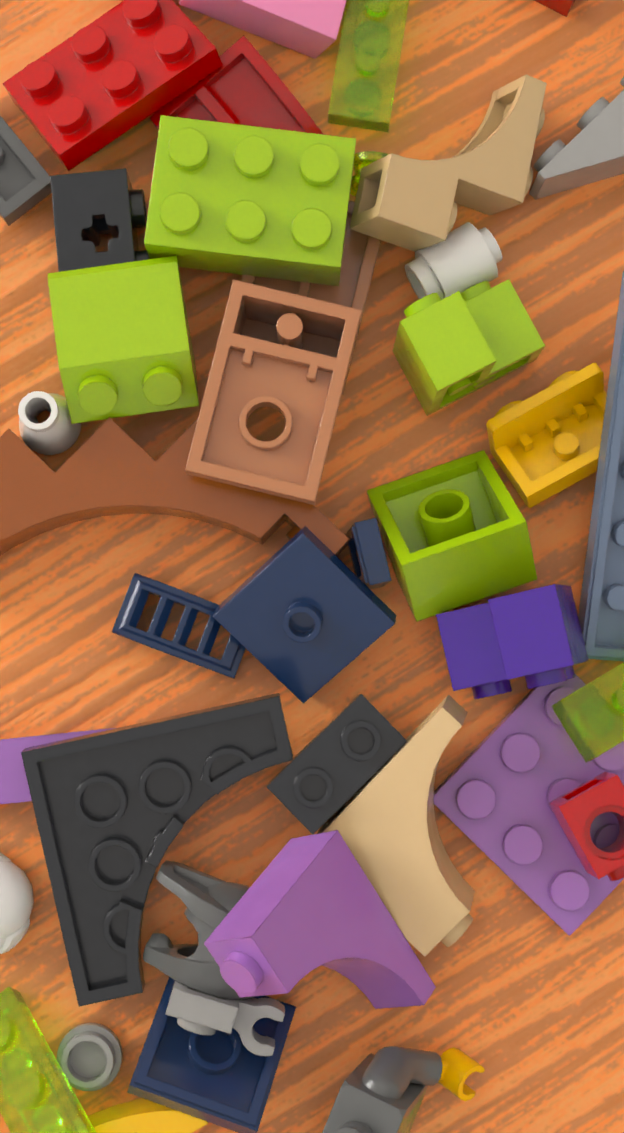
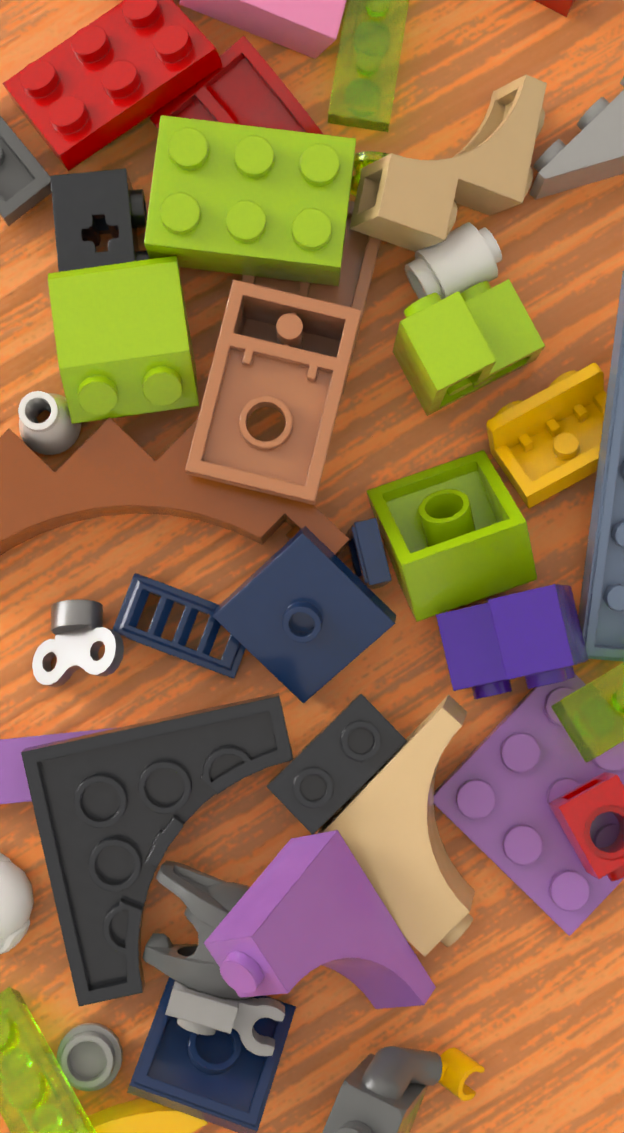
none -> piece [32,599,124,687]

